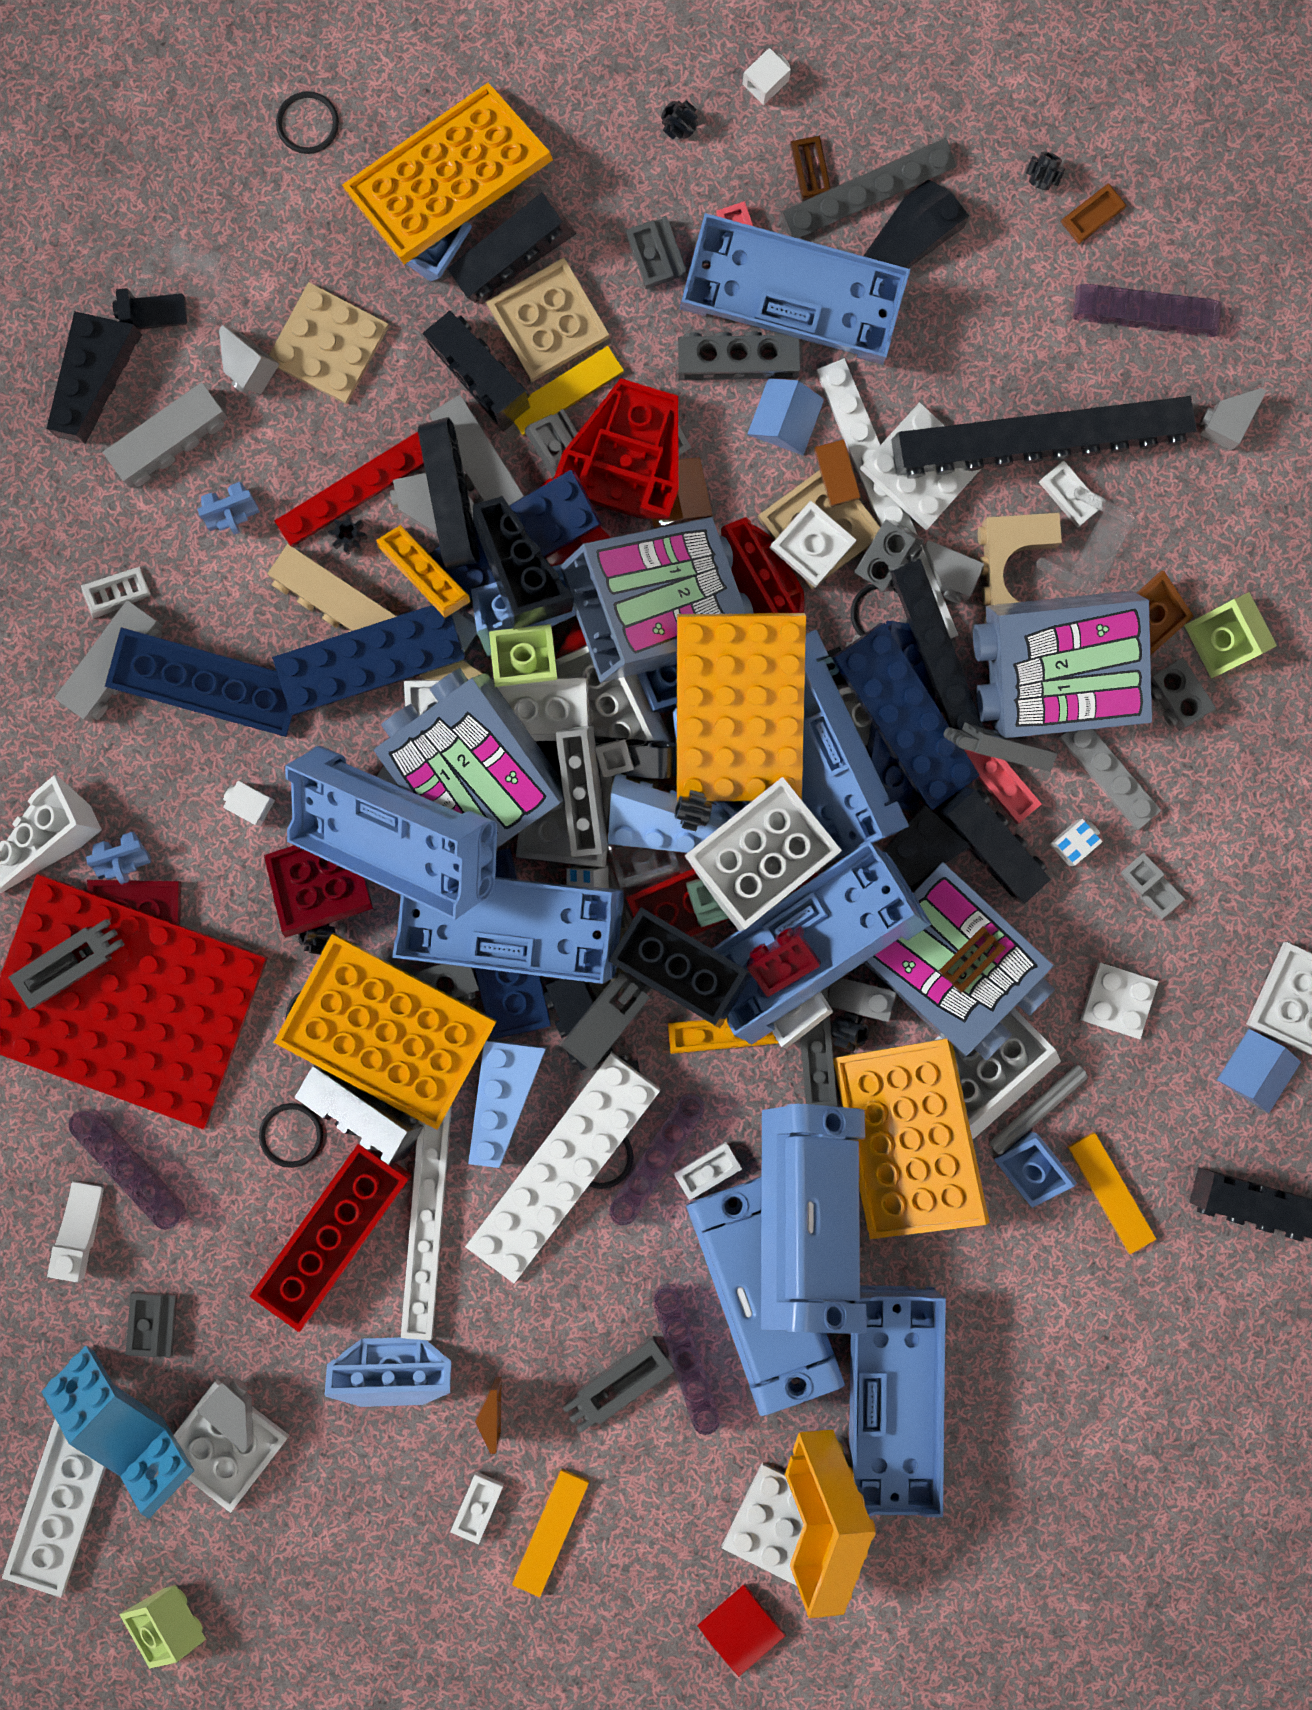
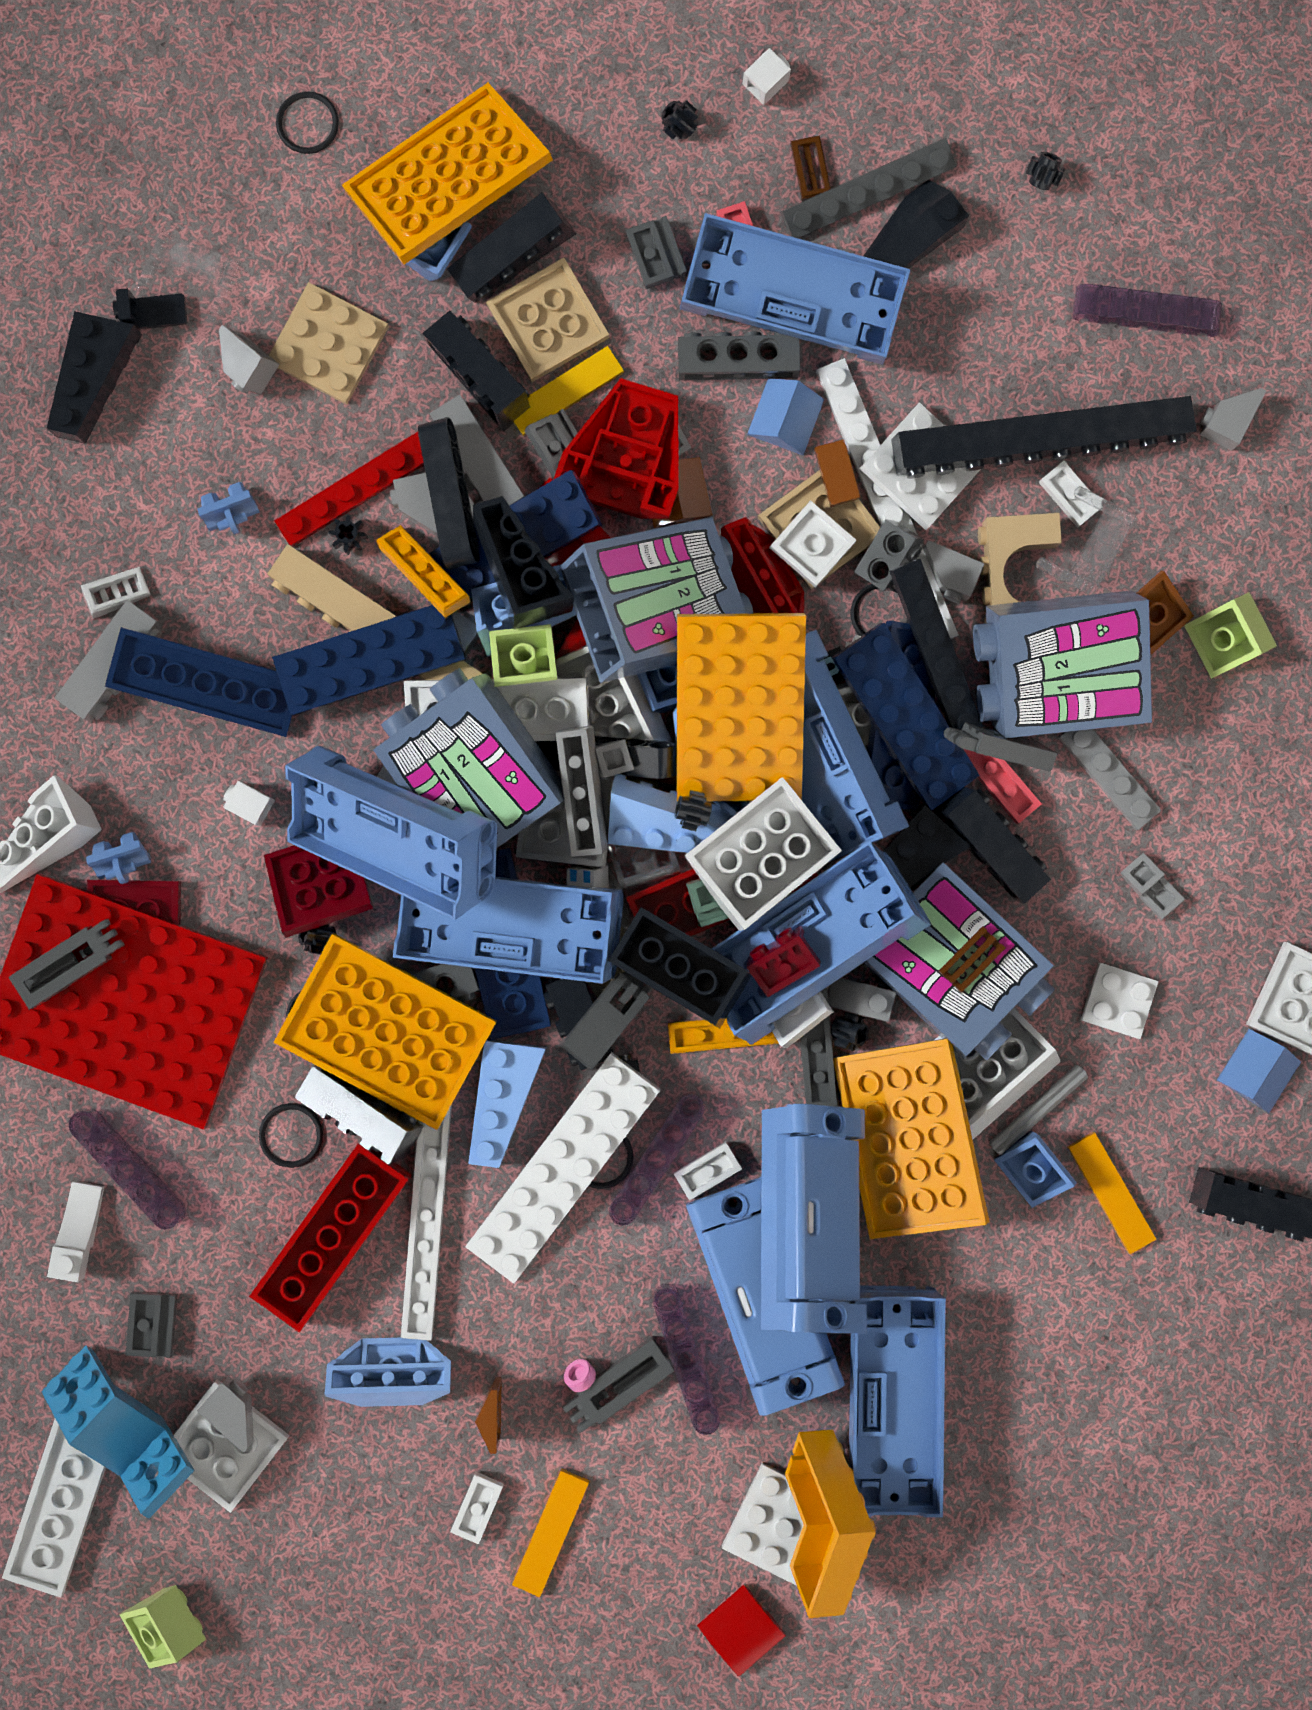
light grey brick [102,382,229,488] -> none
white brick [1049,819,1102,867] -> none
dark orange tile [1061,183,1127,245] -> none
dark grey brick [1151,657,1216,730] -> none
none -> bright pink tile [564,1359,596,1392]

